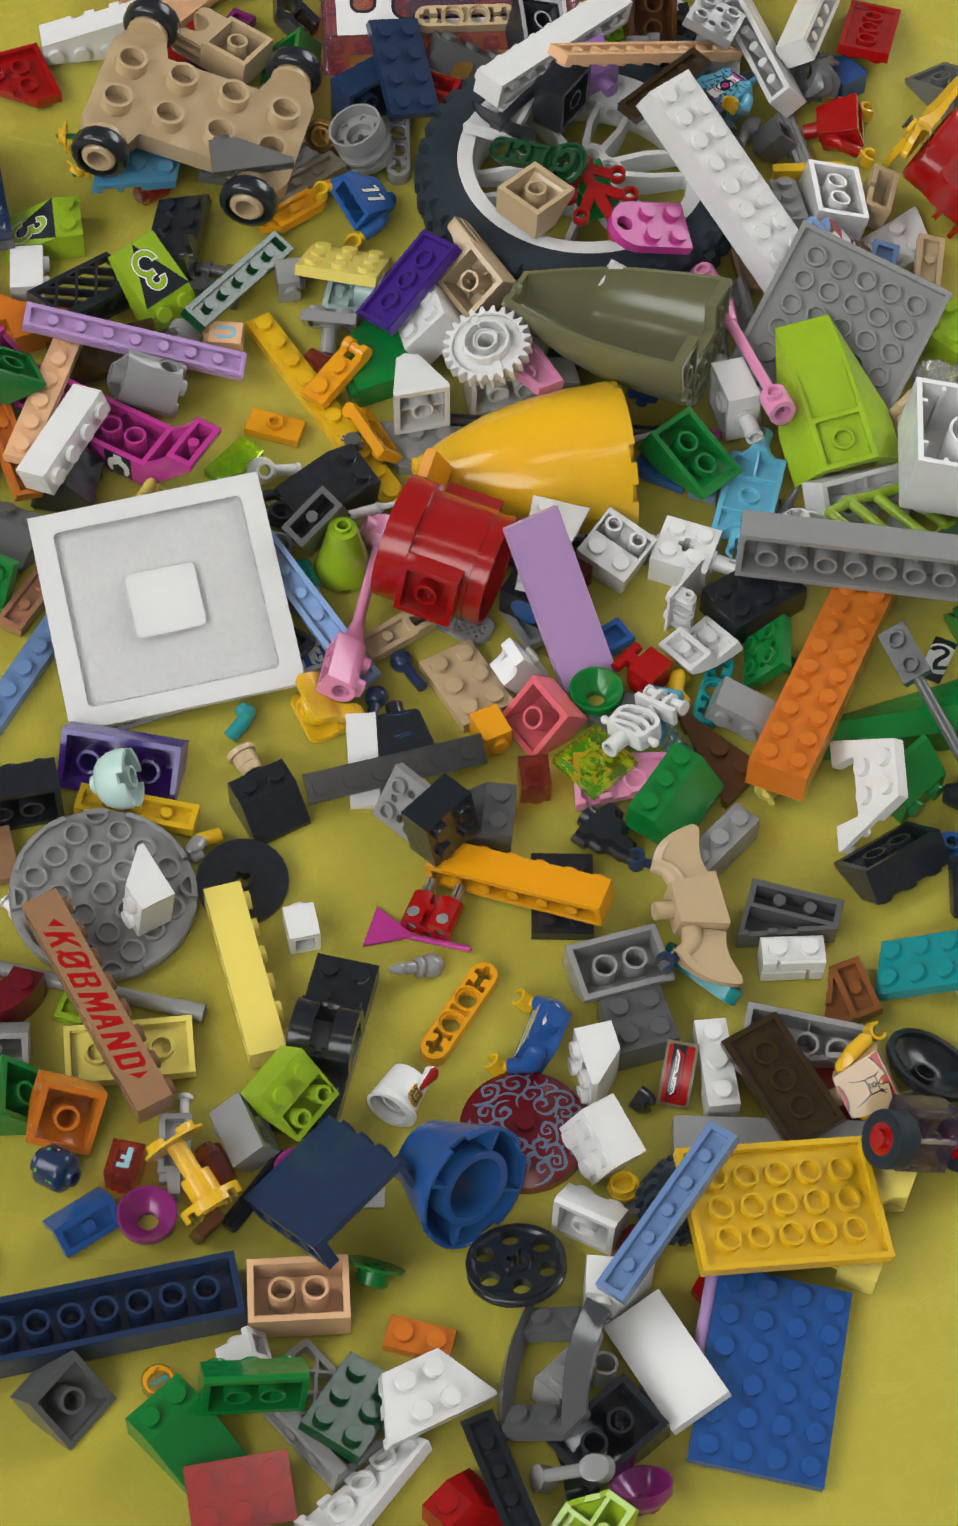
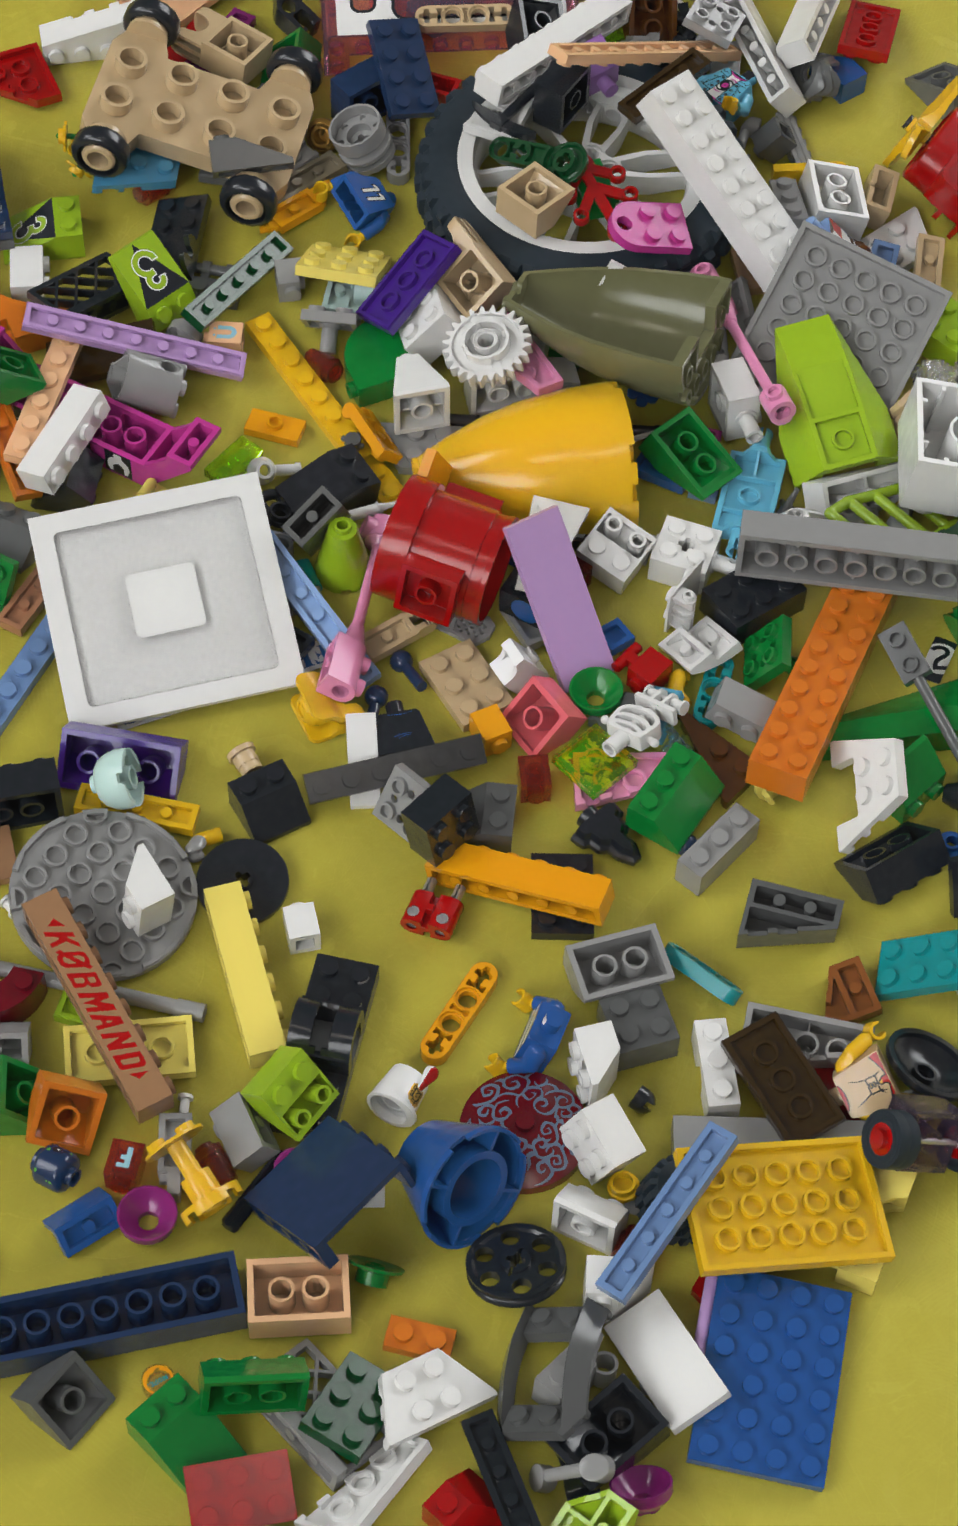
reddish brown tile [189,1207,225,1245] -> none
white brick [215,1326,272,1360] -> none
teal arm [224,702,256,743] -> none
light orange plate [301,336,372,411] -> none
dark pink piece [363,907,472,952] -> none
light grey bar [388,953,444,978] -> none
dark grey arch [426,30,501,77] -> none
tan torso [628,824,743,987] -> none
slope [656,1039,700,1109] -> none
white brick [757,935,826,981] -> none
red torso [802,93,876,169] -> none

